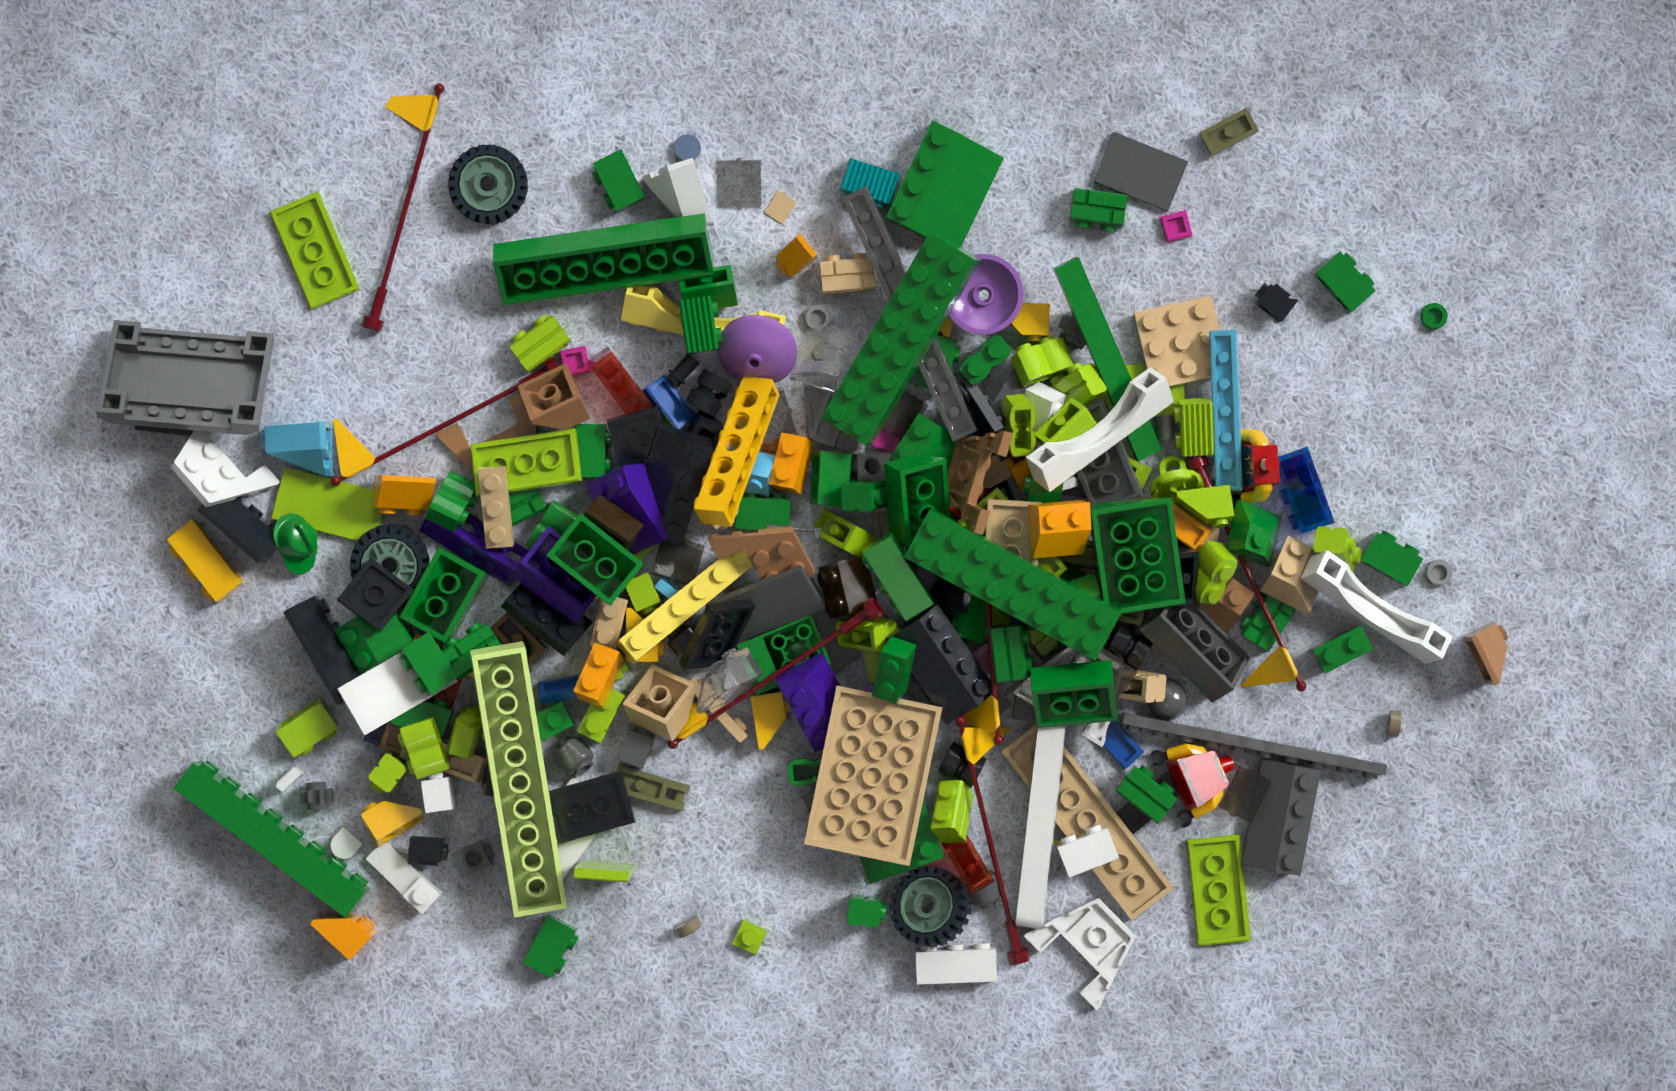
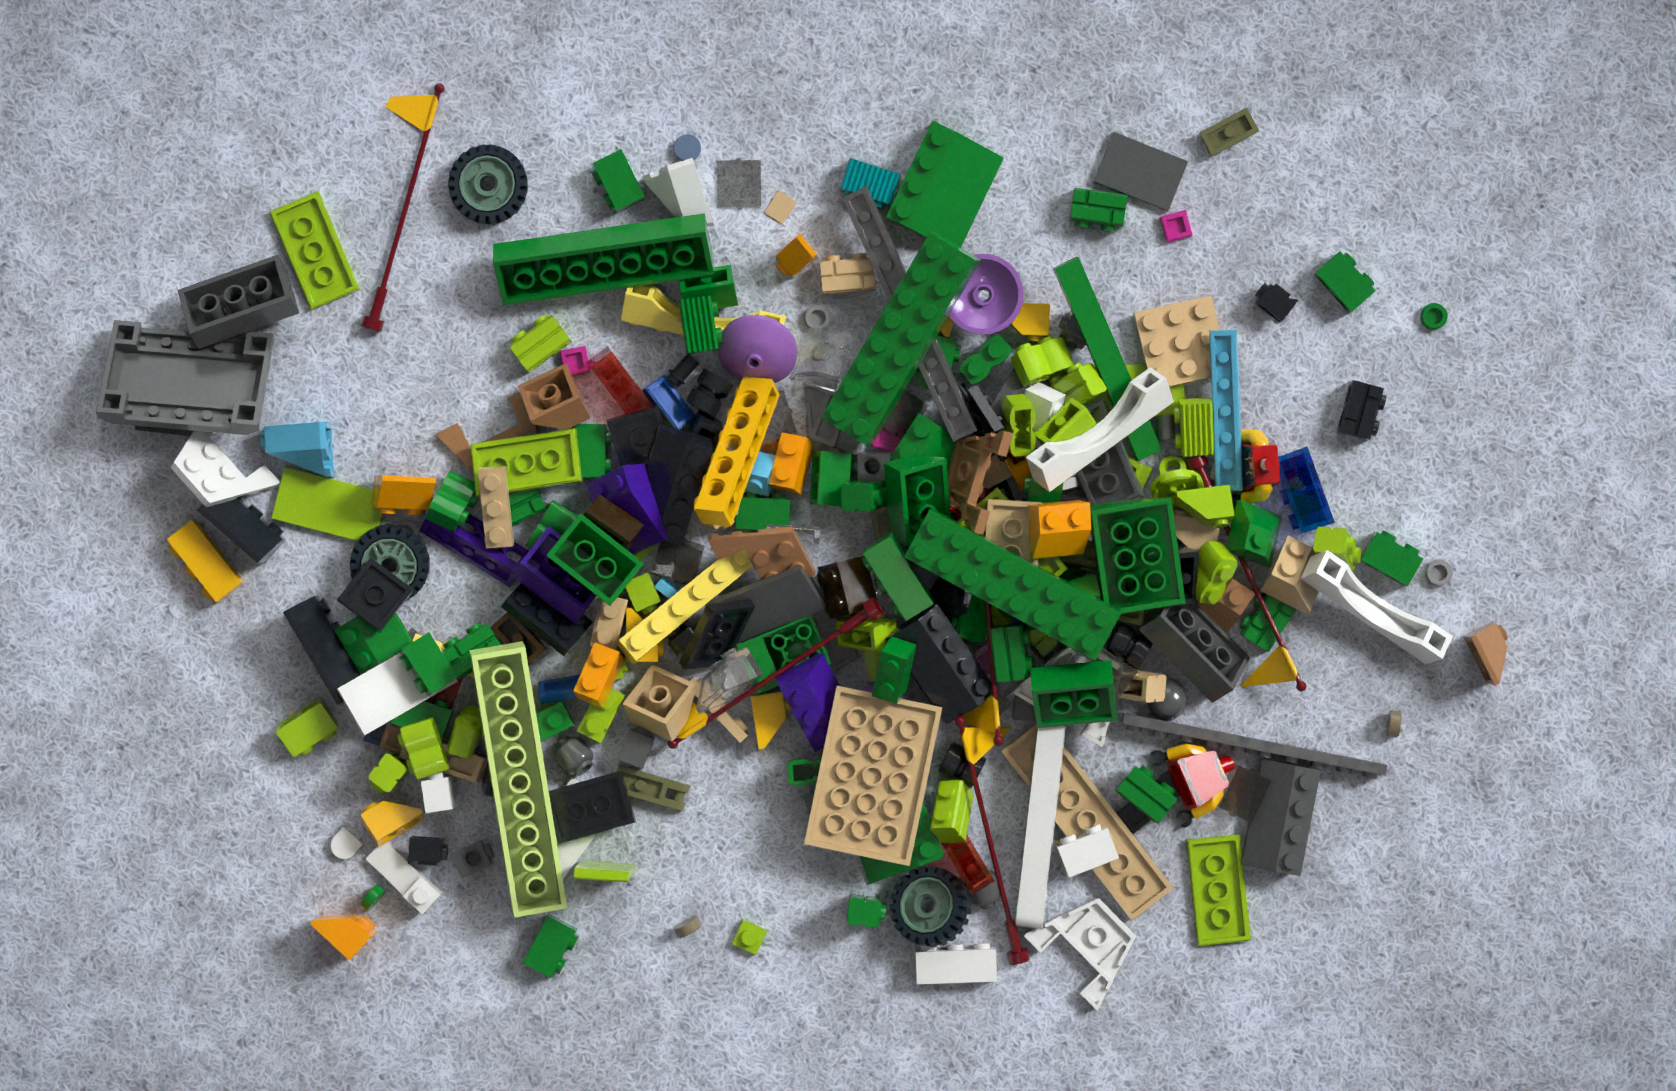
green brick [173,760,371,918] -> none
green piece [273,513,318,574] -> none
white tile [275,766,304,792] -> none
dark grey gear [300,782,333,810] -> none
piece [330,357,559,487] -> none
green slope [399,547,490,643] -> none
lime slope [811,509,876,557] -> none
blue tile [1103,721,1144,770] -> none
light orange tile [1172,503,1212,551] -> none
green brick [1310,625,1373,674] -> none
none -> dark grey brick [177,255,299,349]
none -> green tile [361,885,386,911]
none -> black brick [1337,380,1387,441]

